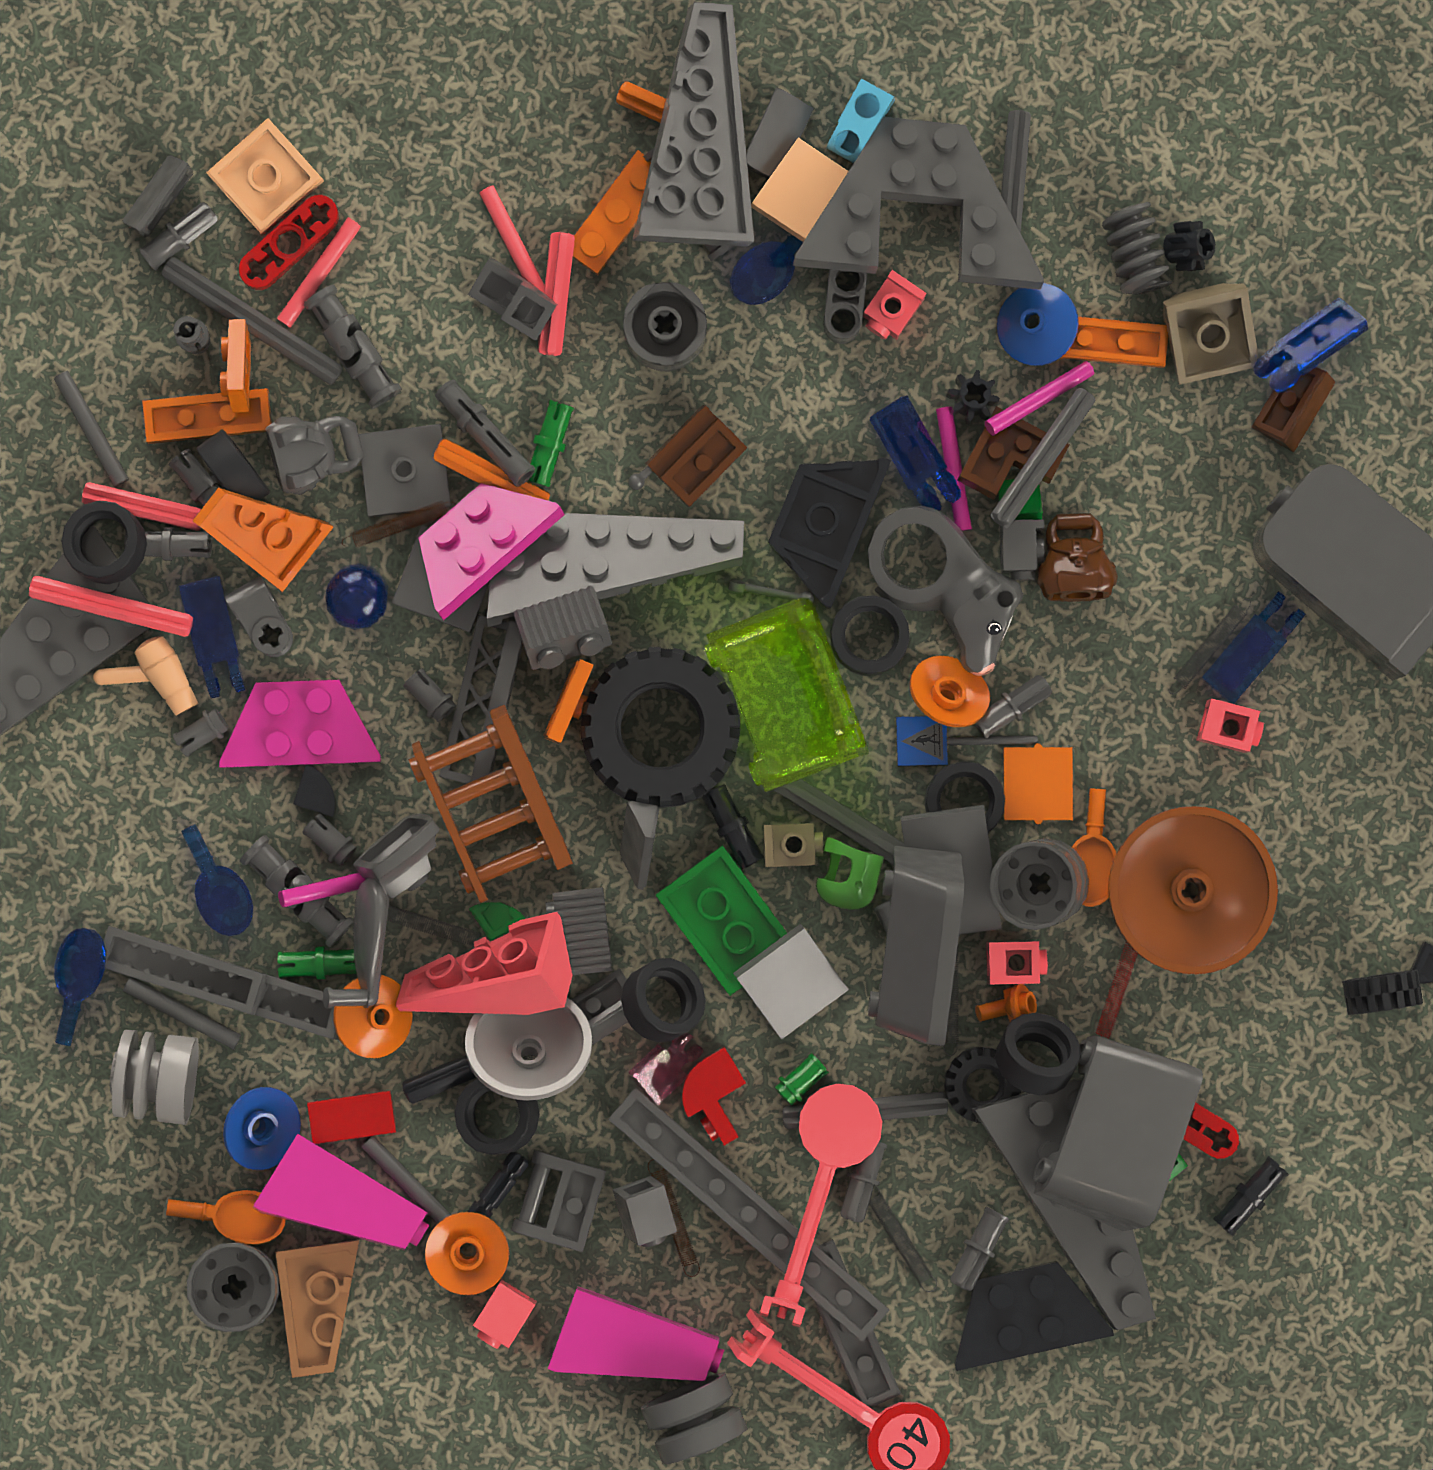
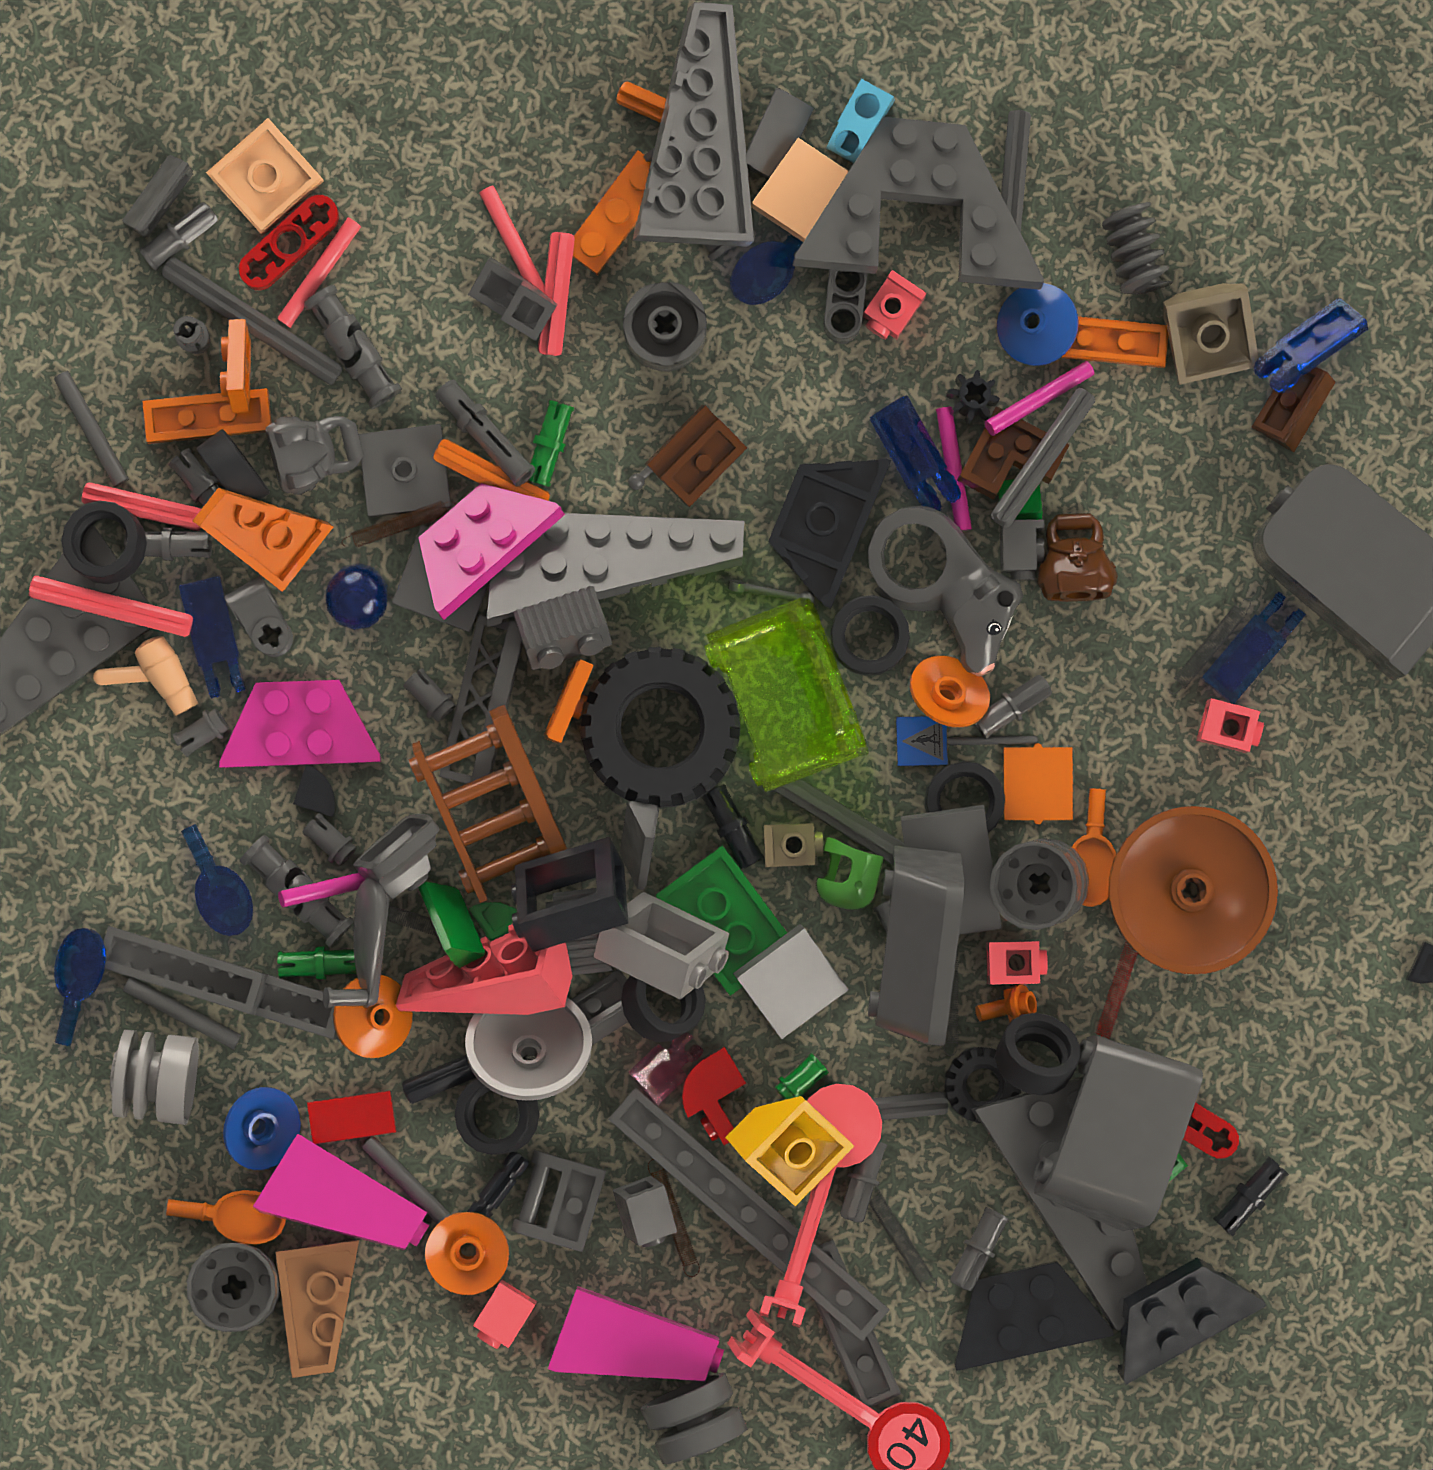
black gear [1163,221,1216,271] -> none
black tyre [1342,970,1423,1015] -> none
none -> green slope [418,881,485,968]
none -> black window [511,836,628,952]
none -> light grey window [594,892,729,999]
none -> yellow slope [725,1096,854,1206]
none -> black wing [1118,1257,1266,1385]

